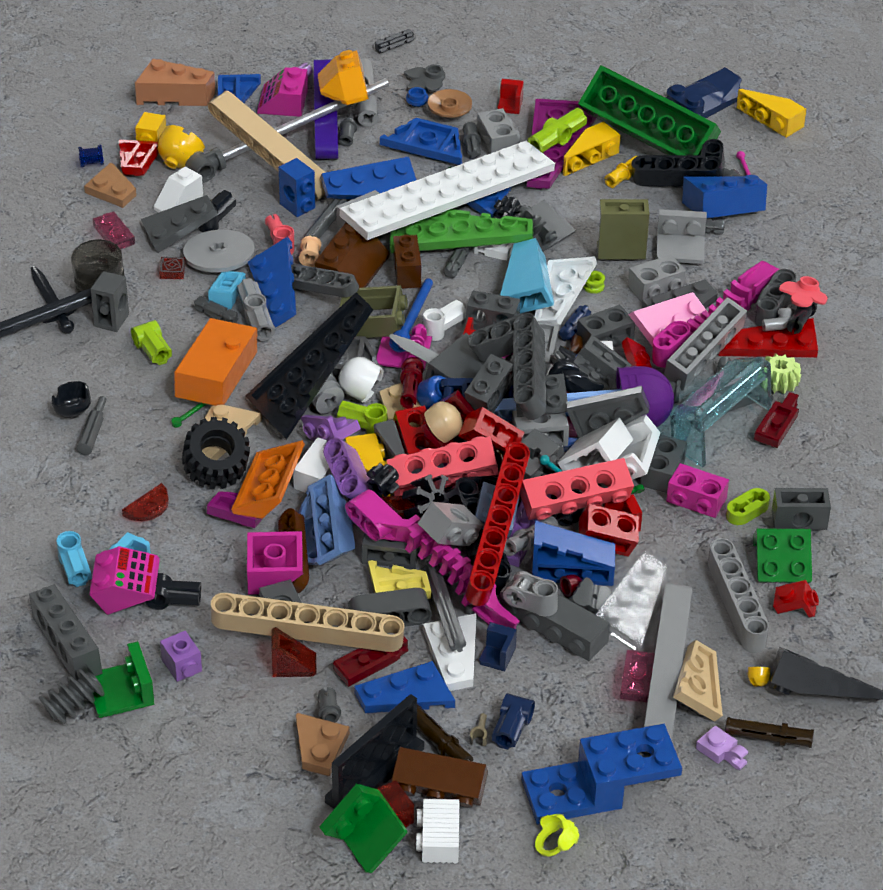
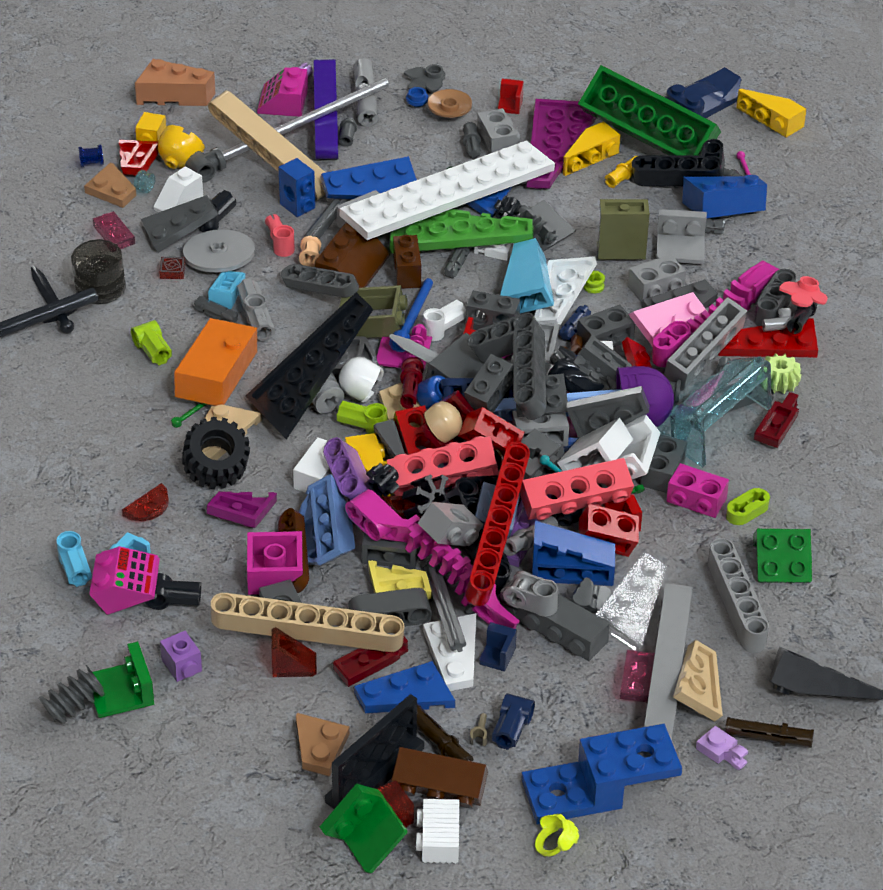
dark grey brick [29,584,103,680] -> none
black hair [52,381,91,418] -> none
dark grey axle [77,396,107,455] -> none
dark grey brick [91,271,129,332] -> none
blue wing [218,74,261,103] -> none
orange slope [231,440,305,519] -> none
blue wing [248,237,296,327] -> none
medium lavender bracket [301,415,361,442] -> none
light orange wedge [318,50,369,105] -> none
dark grey pin [318,687,341,723] -> none
black axle [375,29,414,53] -> none
blue wing [380,118,462,165] -> none
lime piece [527,108,587,153] -> none
dark red hinge [560,574,582,598] -> none
yellow hinge [748,667,771,687] -> none
dark grey brick [771,488,831,530] -> none
red bracket [773,580,819,618] -> none
none -> clear light blue bush [134,170,155,193]

